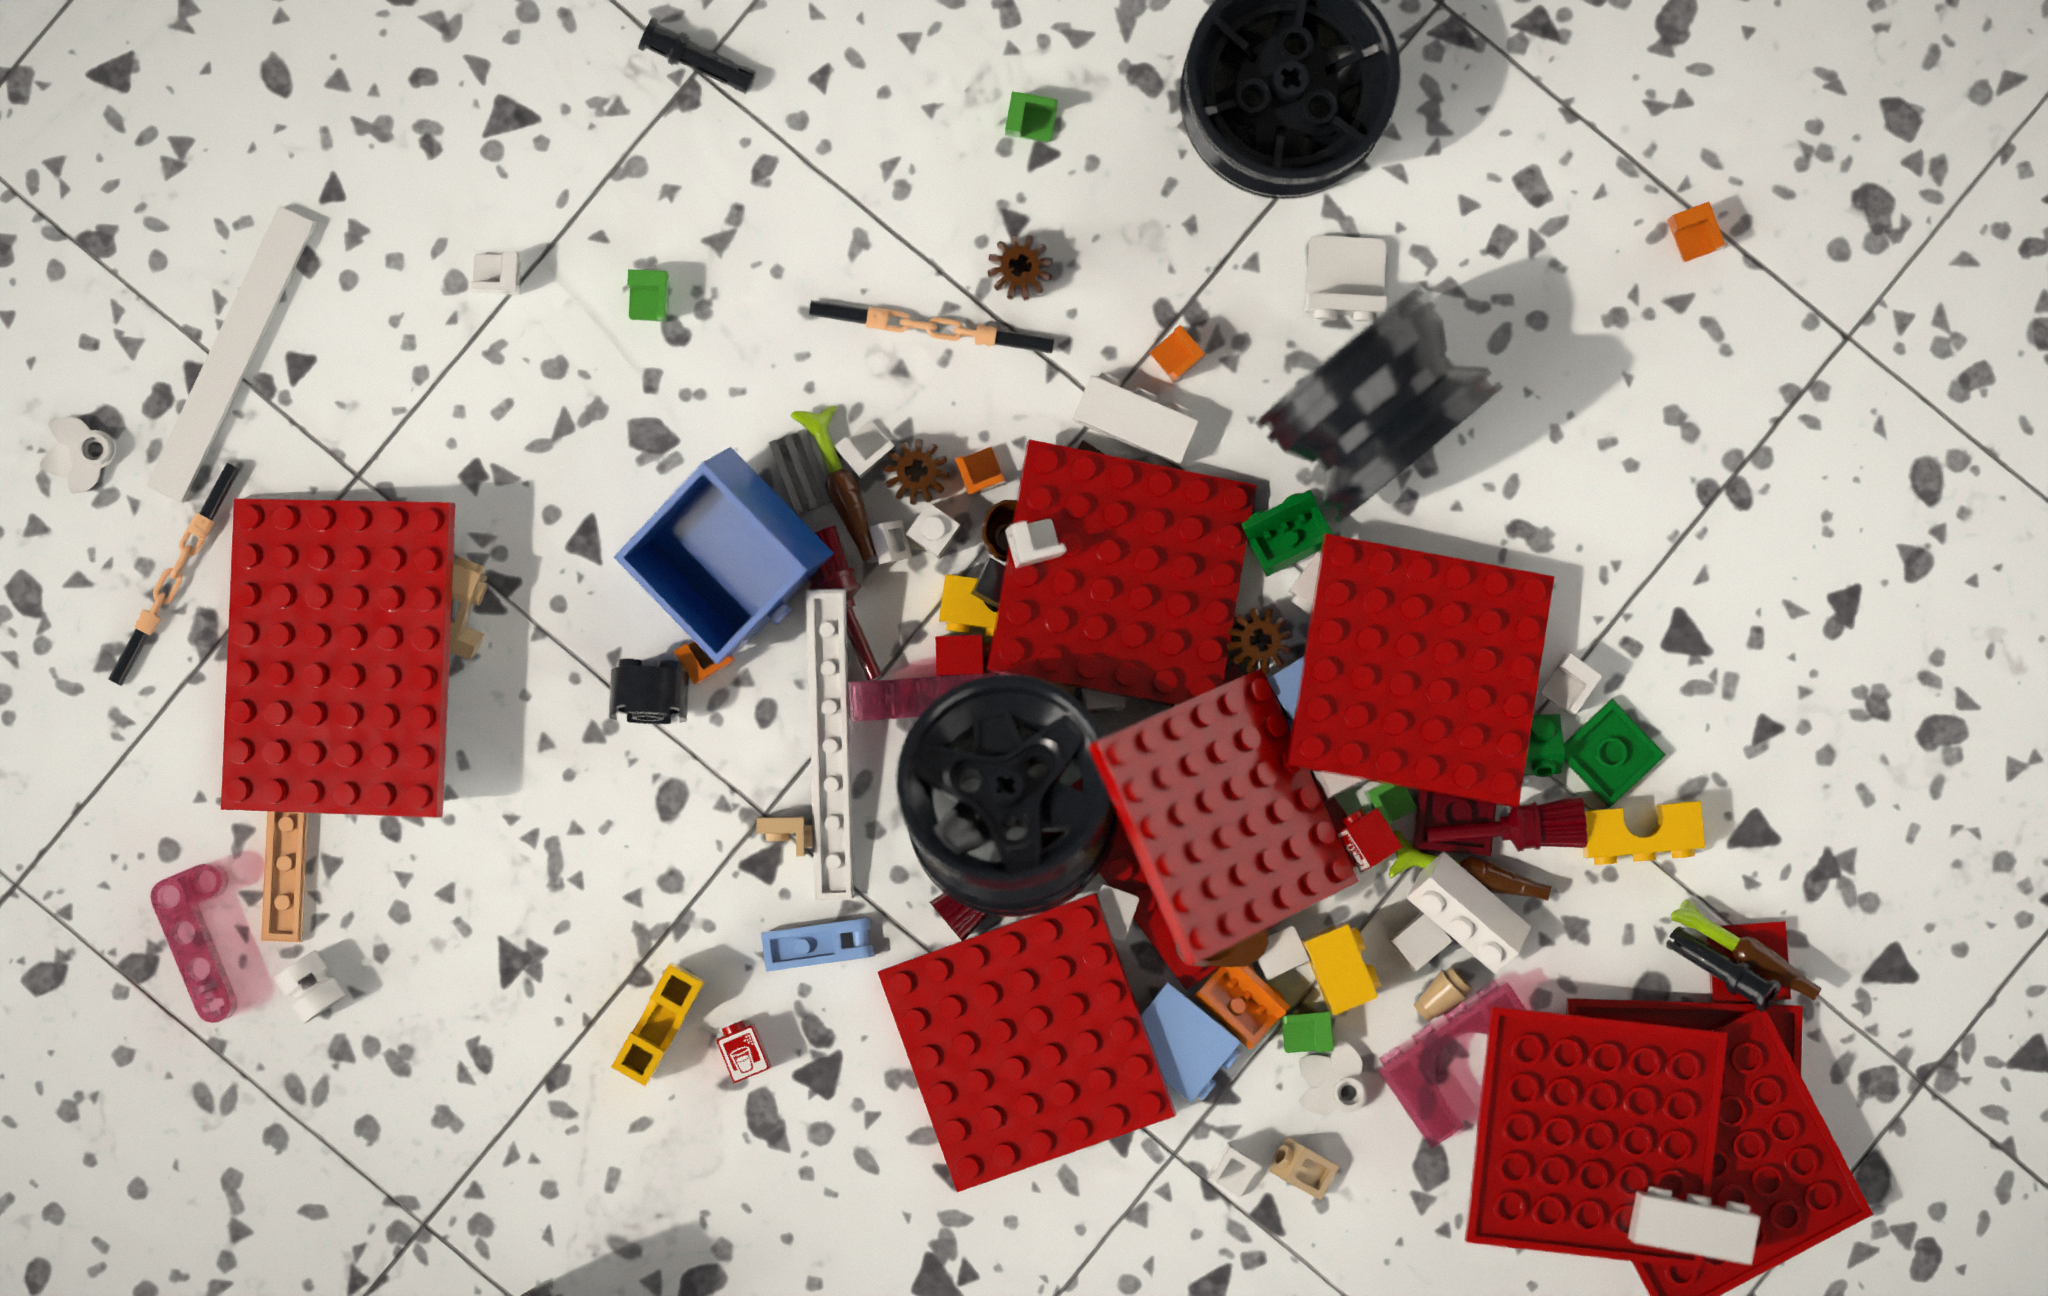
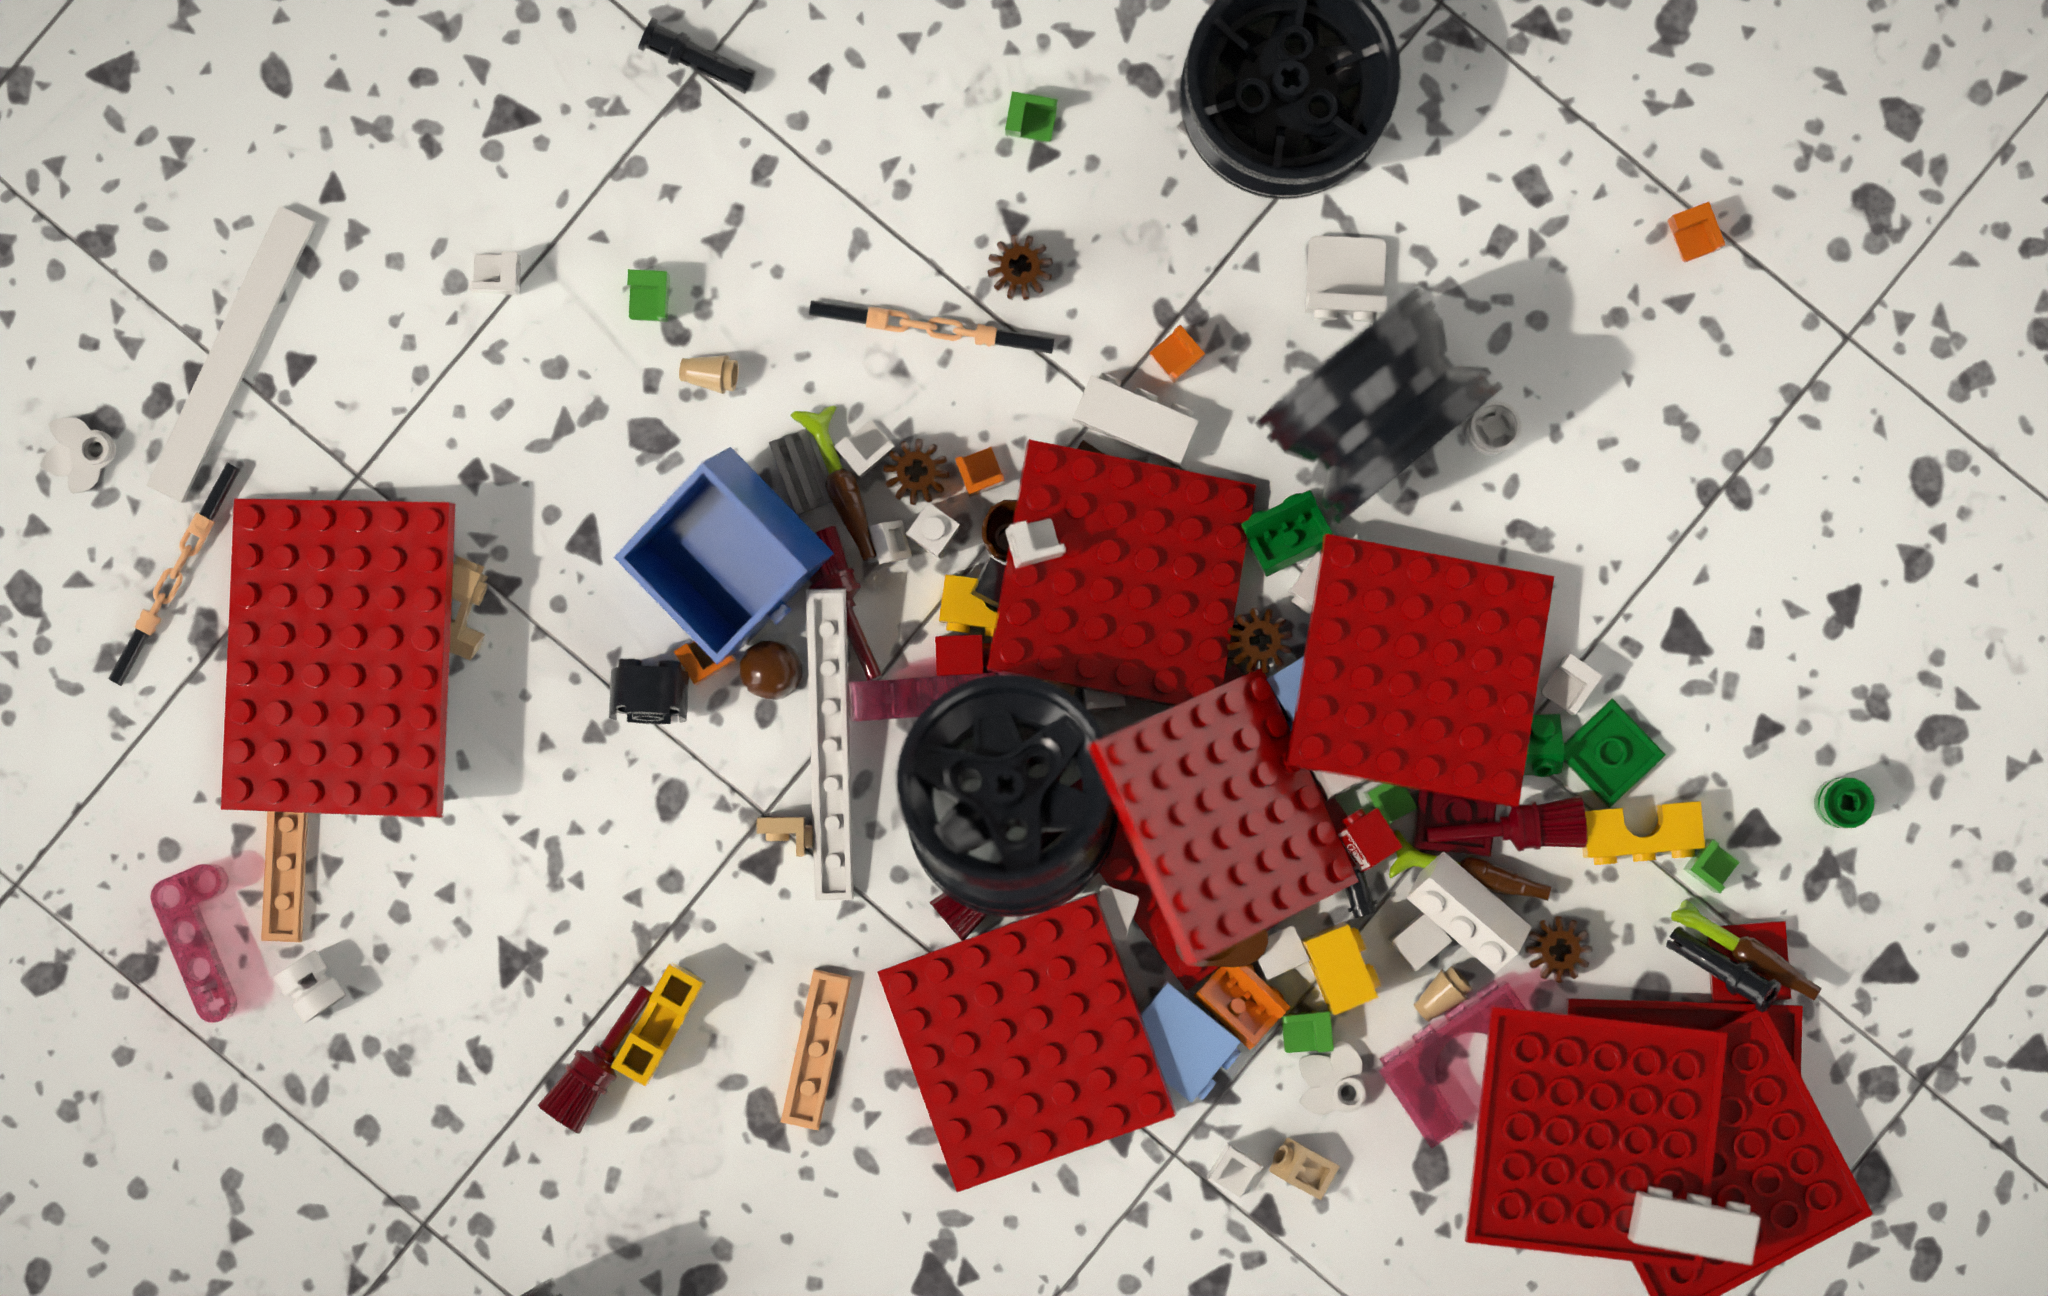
red brick [716,1020,772,1083] -> none
light blue plate [761,917,875,972] -> none
none -> dark red piece [538,985,652,1134]
none -> tan cone [679,355,739,394]
none -> reddish brown hair [739,640,802,700]
none -> light nougat tile [781,969,852,1131]
none -> black pin [1345,869,1378,919]
none -> white wheel [1465,401,1522,456]
none -> reddish brown gear [1525,916,1592,983]
none -> bright green panel [1683,838,1740,894]
none -> green wheel [1814,778,1874,828]

